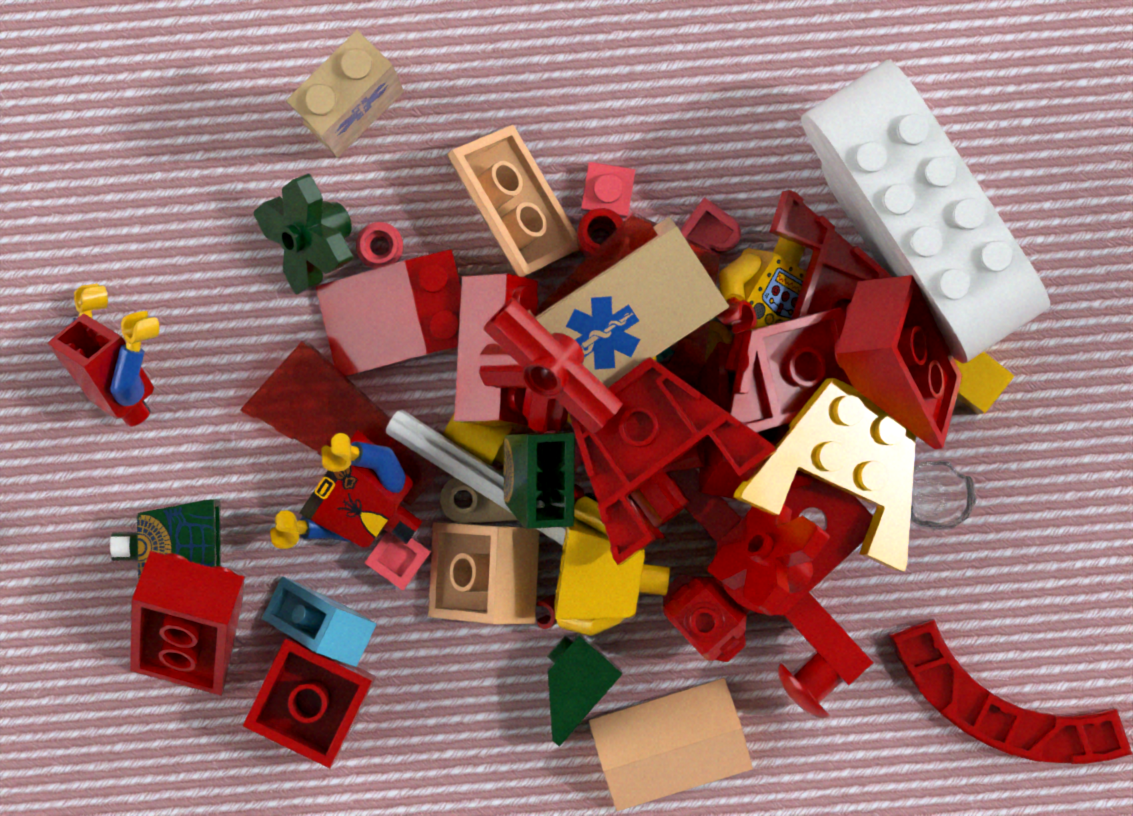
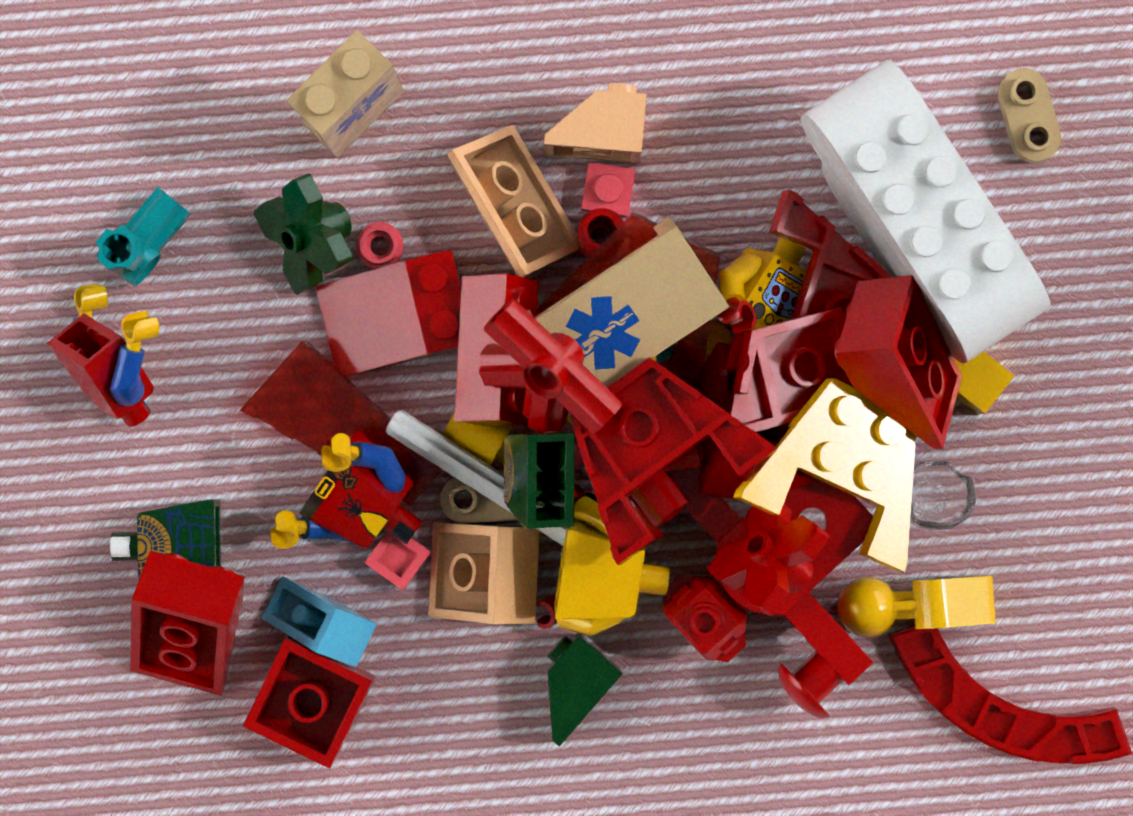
light nougat slope [588,677,753,811] -> none
coral tile [680,197,741,257] -> none
none -> teal piece [96,187,191,287]
none -> light nougat slope [544,83,647,164]
none -> yellow beam [837,575,996,638]
none -> tan plate [997,68,1061,163]

